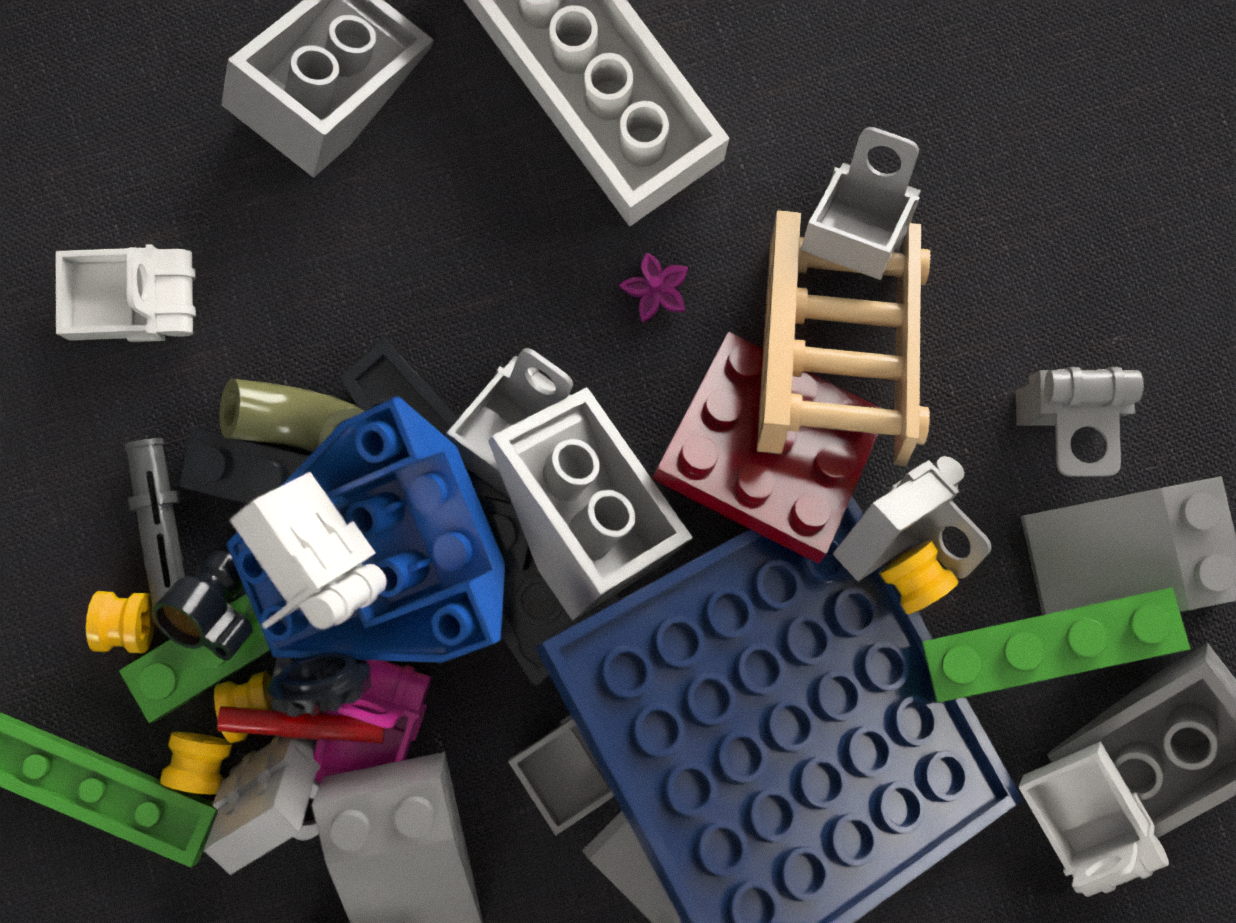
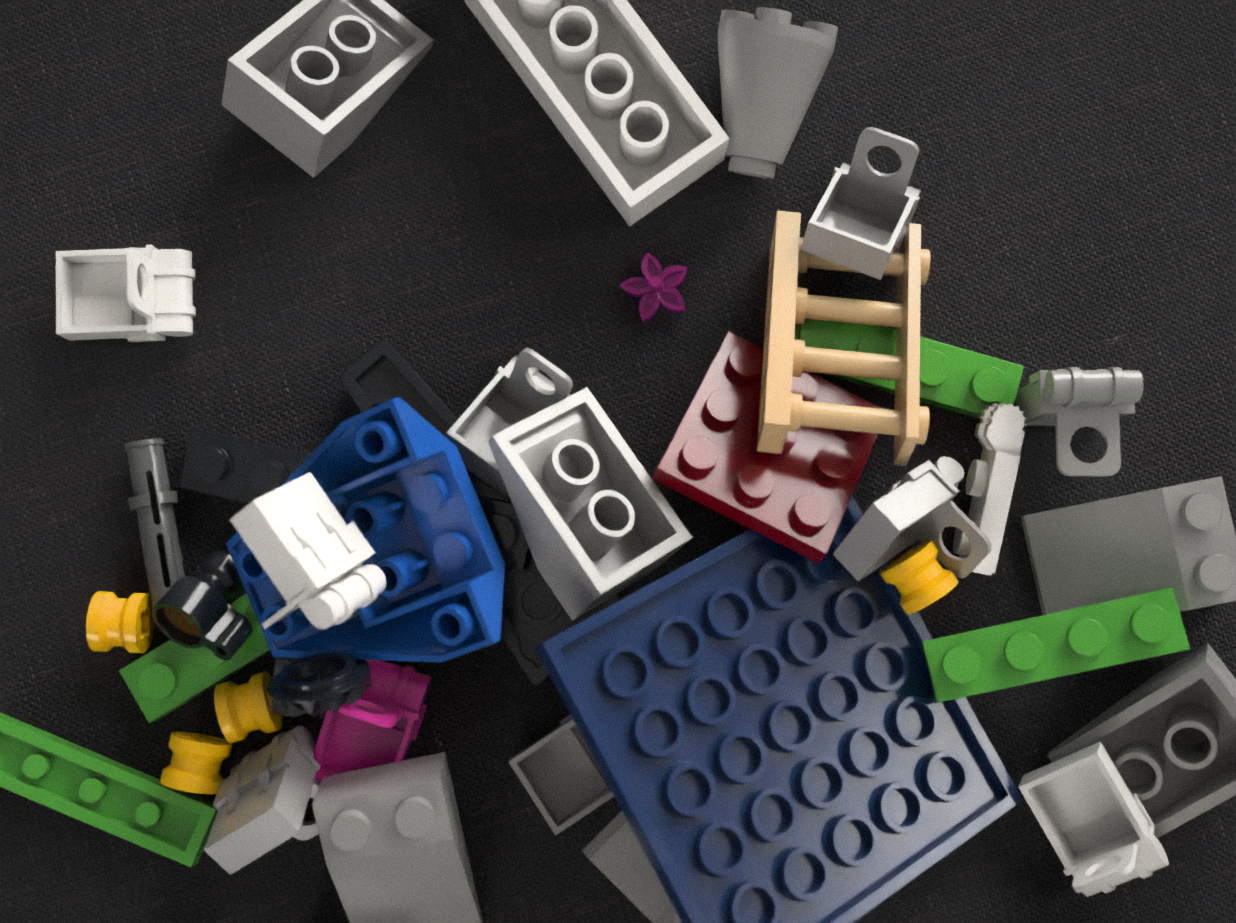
red piece [217,706,386,744] -> none
olive cylinder [219,379,365,453] -> none
none -> light grey cone [717,7,838,179]
none -> bright green plate [794,319,1024,419]
none -> white hinge [953,403,1027,576]

